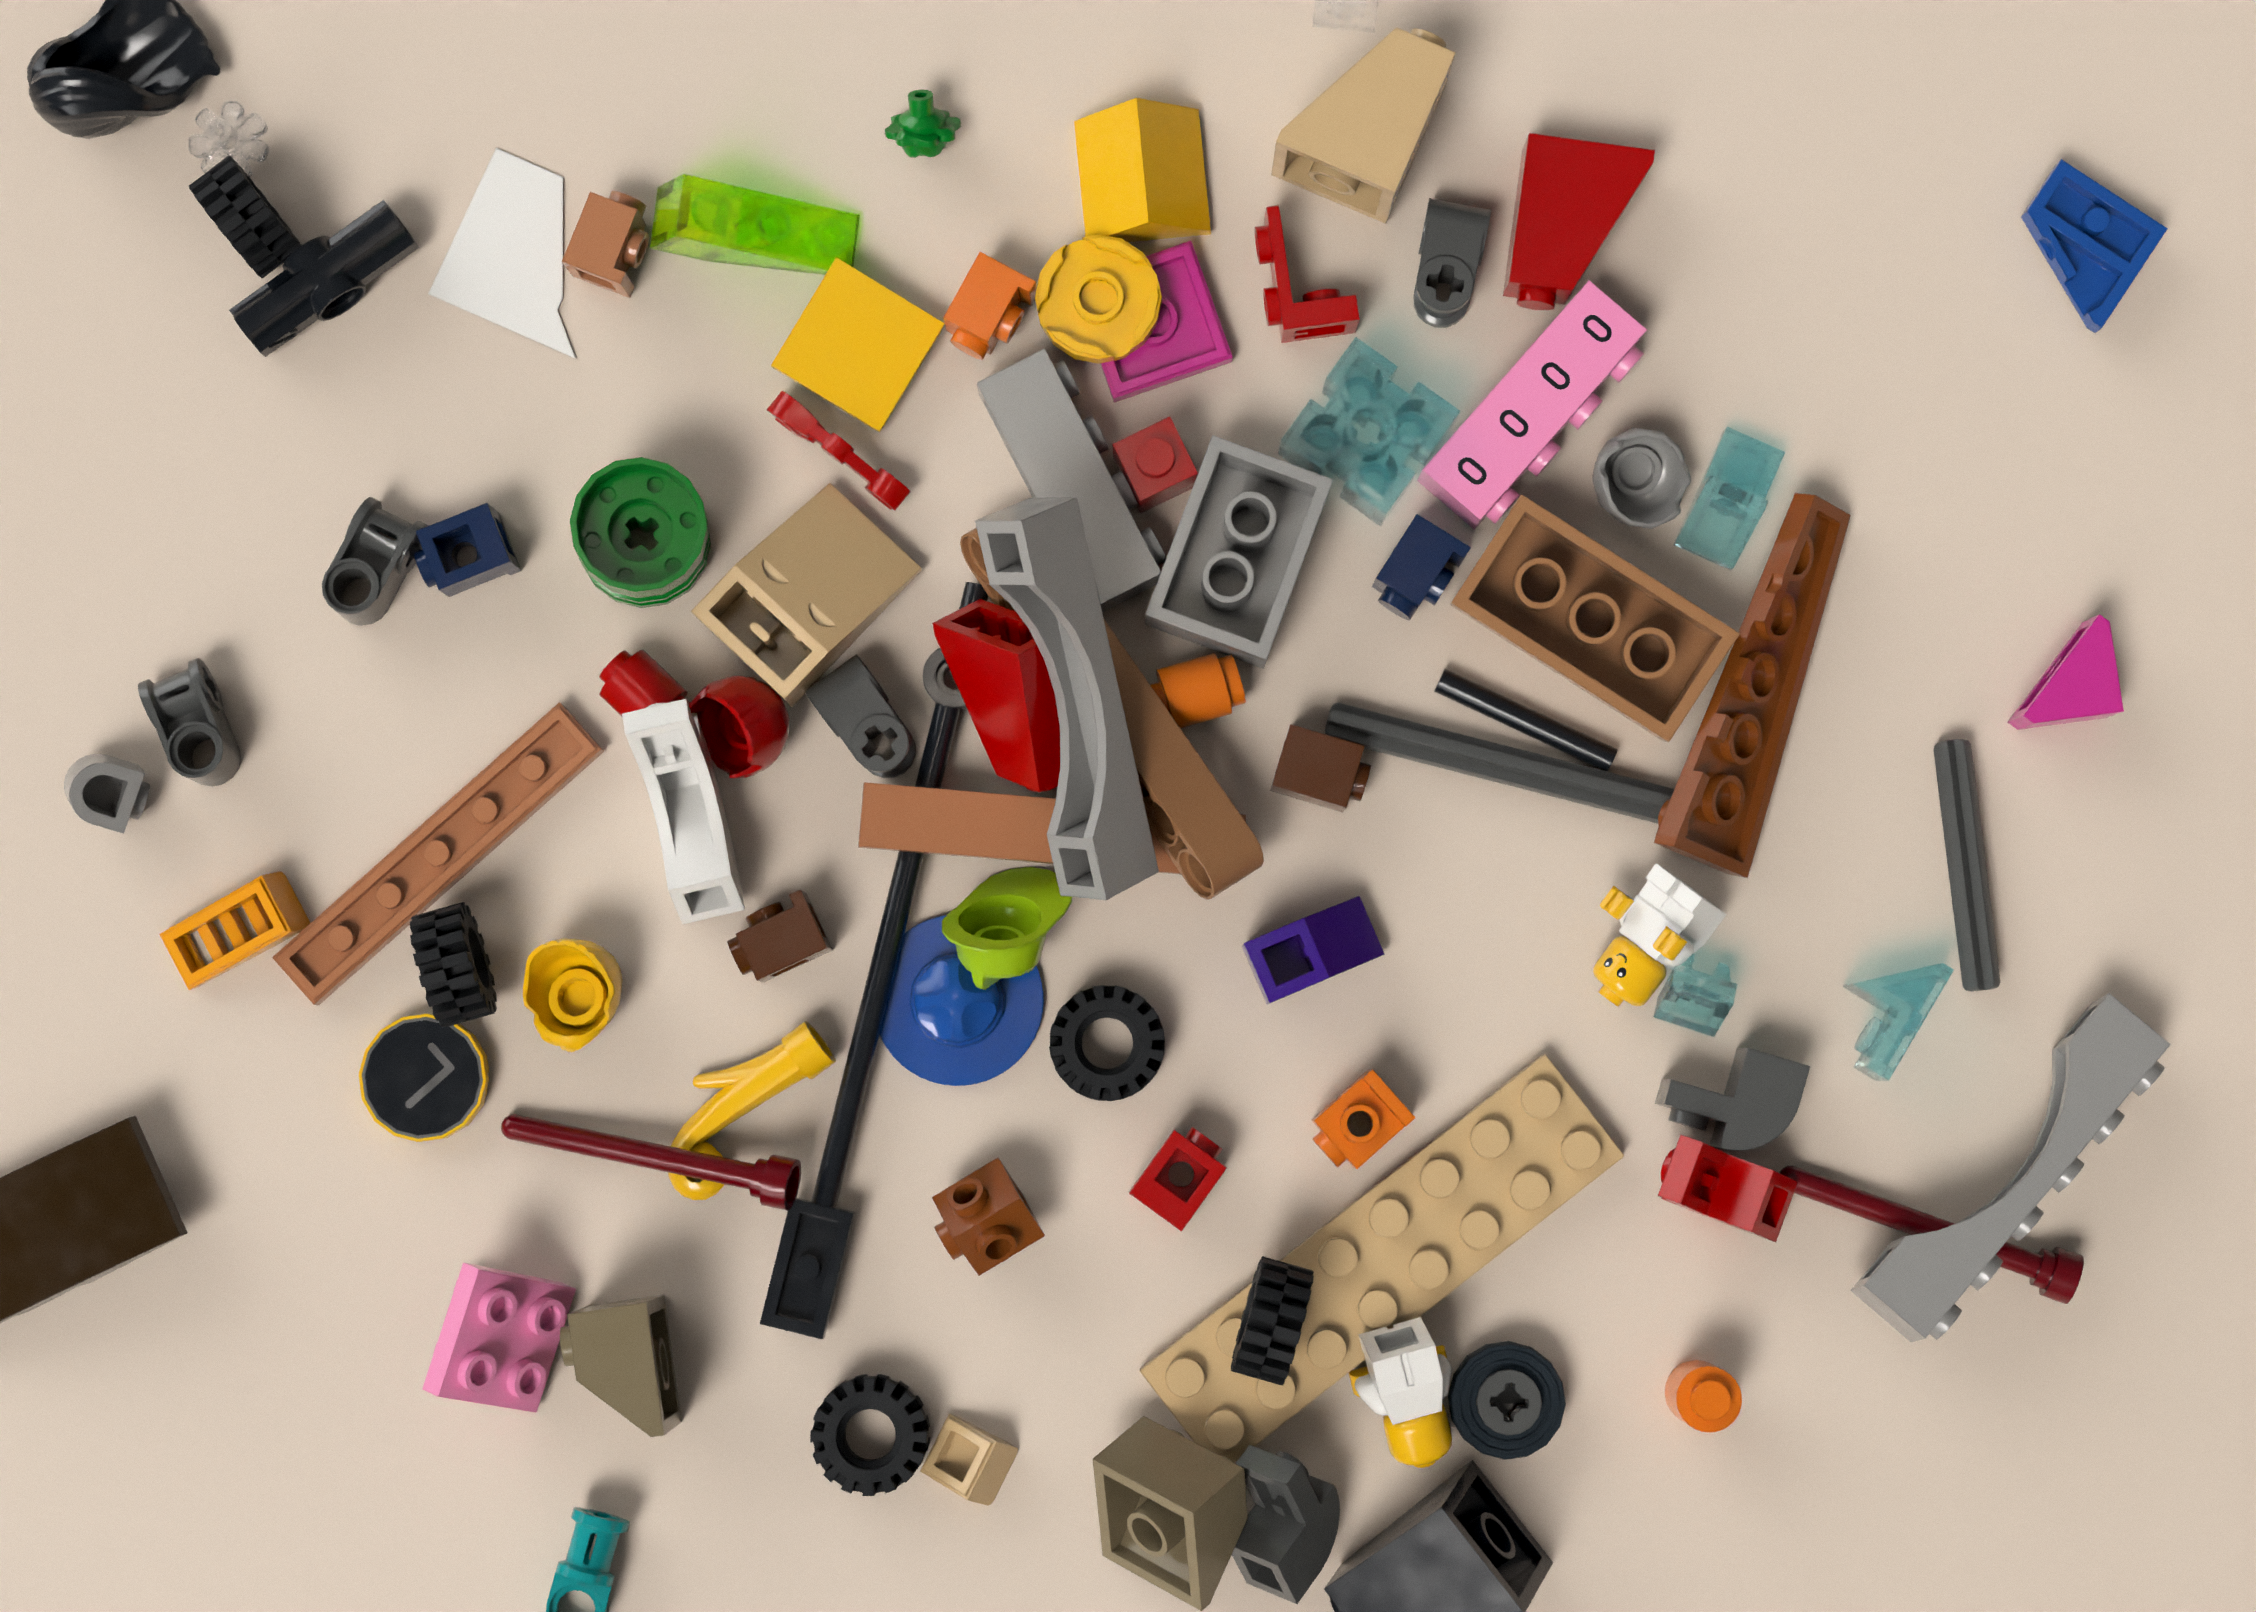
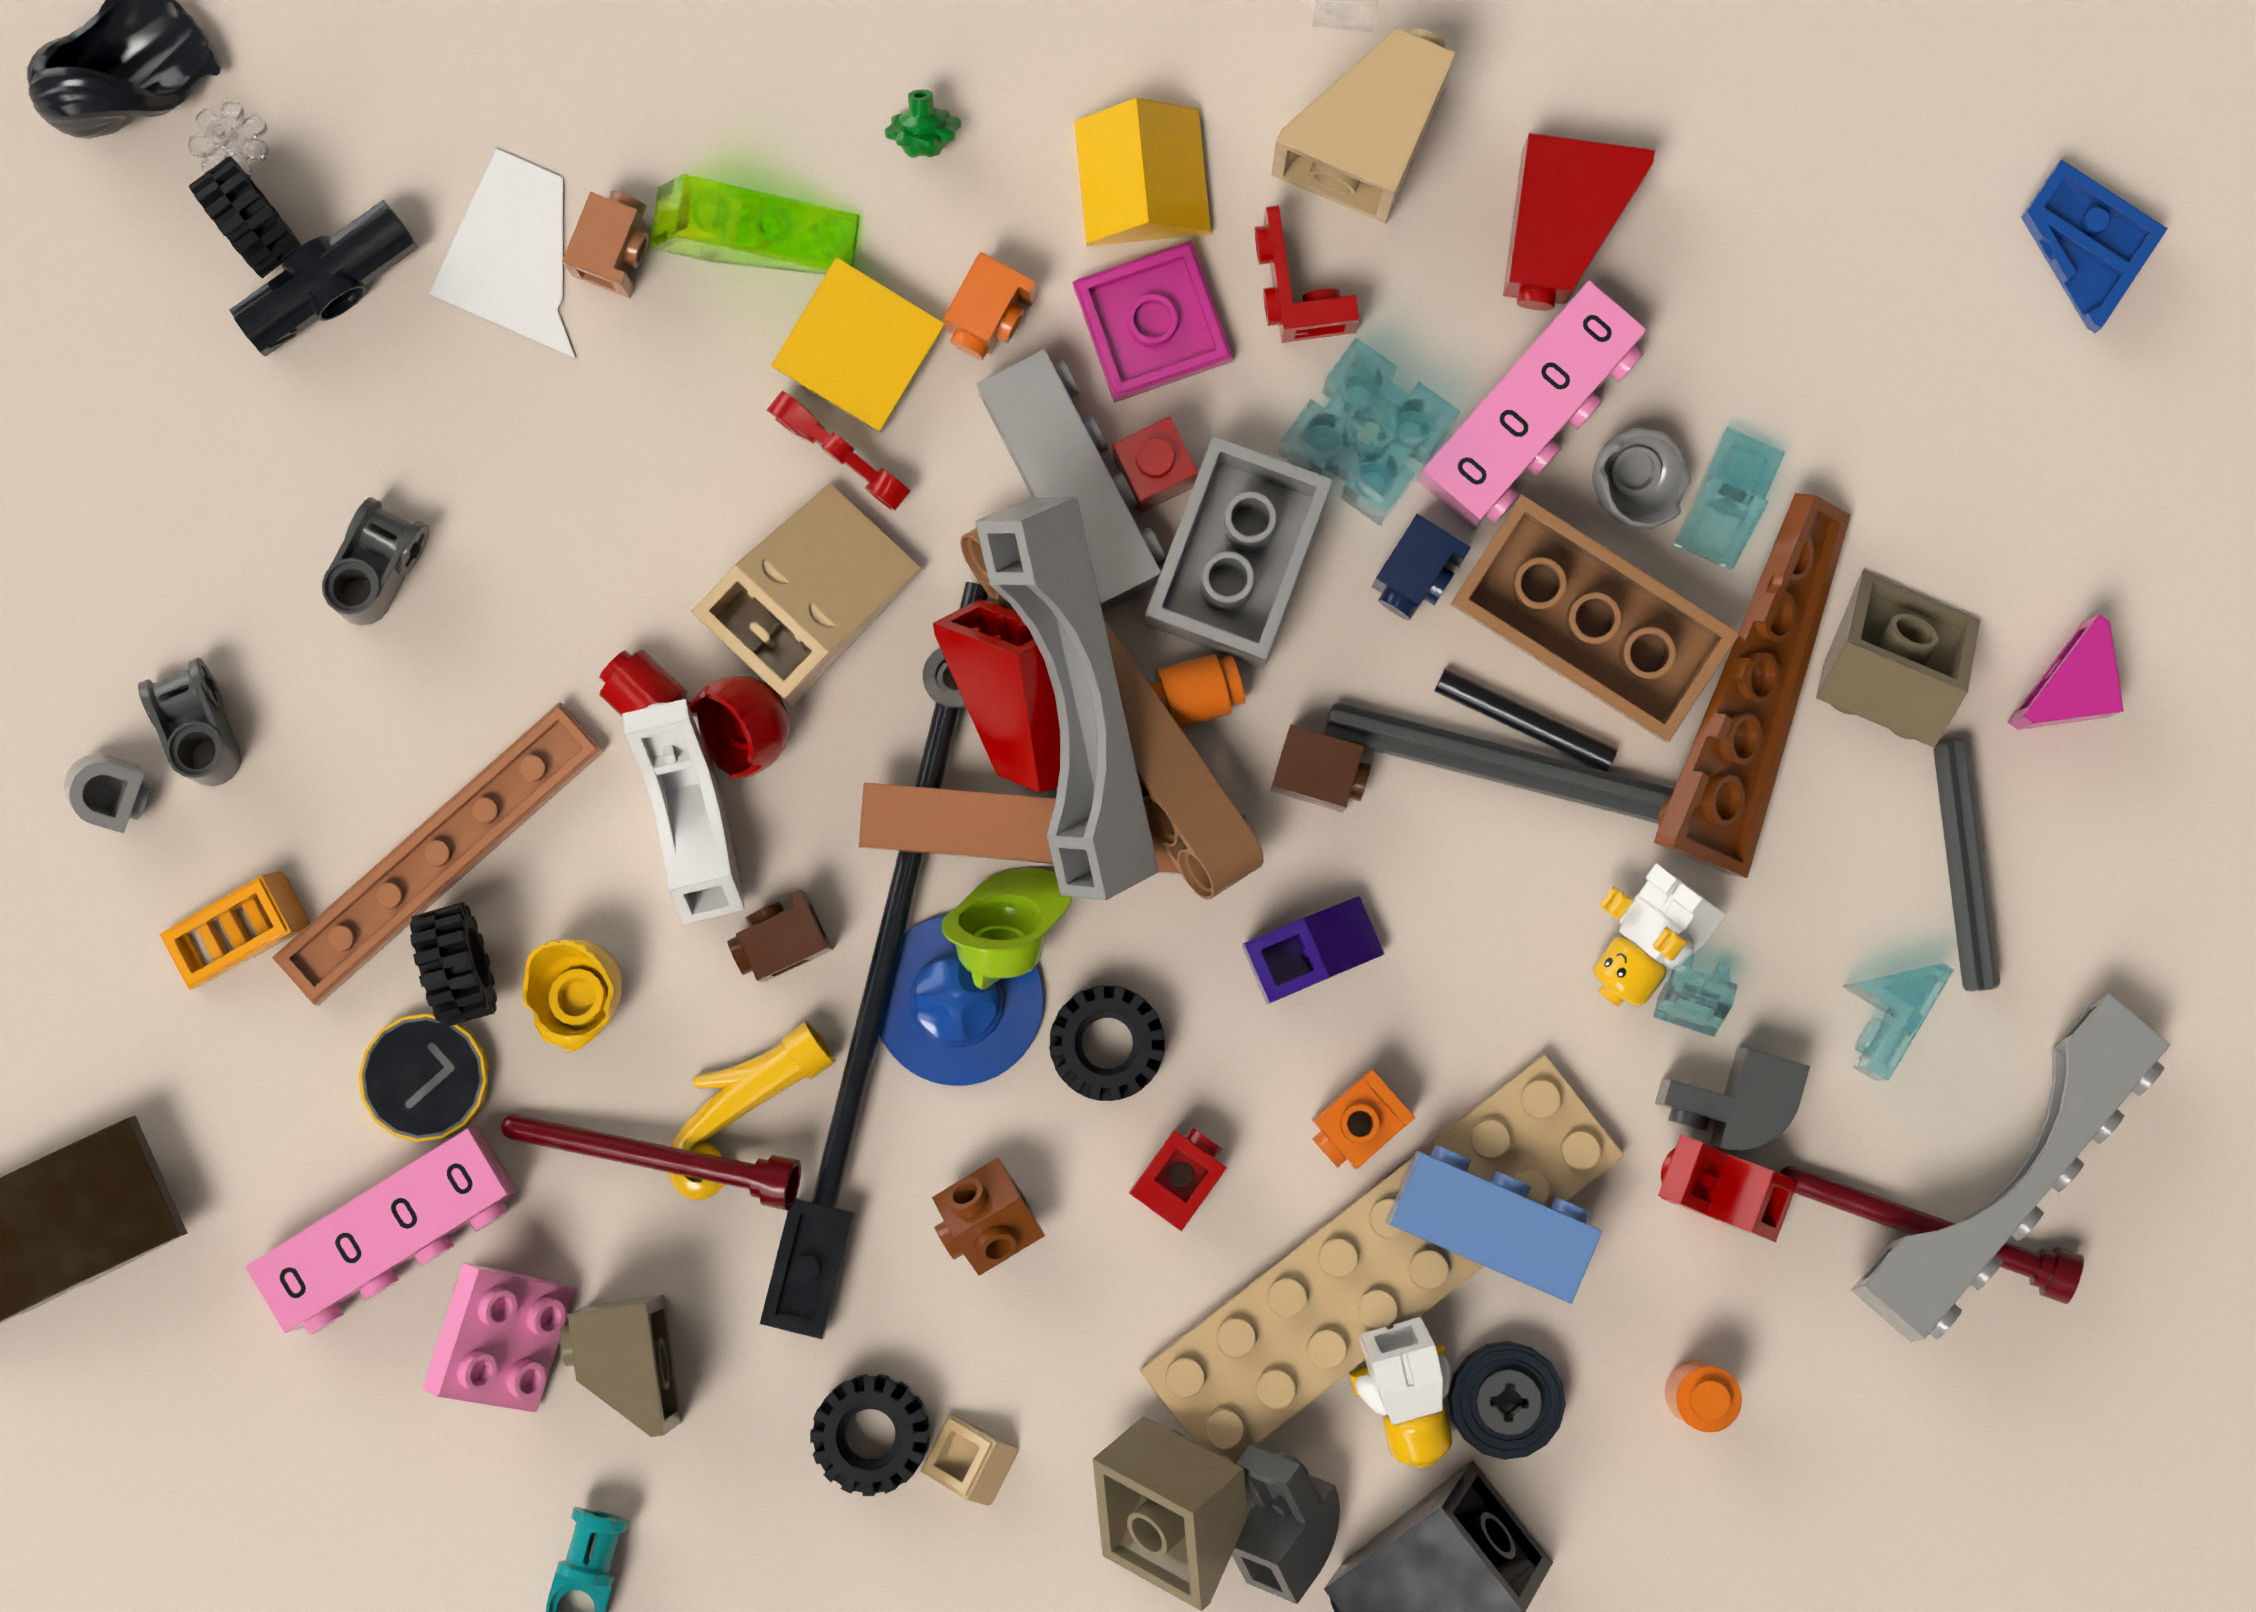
dark blue brick [414,503,522,597] -> none
green wheel [570,457,711,608] -> none
dark grey piece [805,654,916,778] -> none
yellow tile [1035,234,1162,364] -> none
black tyre [1231,1256,1314,1386] -> none
dark grey piece [1413,198,1492,328] -> none
none -> bright pink brick [245,1127,519,1335]
none -> medium blue brick [1386,1145,1603,1304]
none -> dark tan slope [1816,571,1980,748]

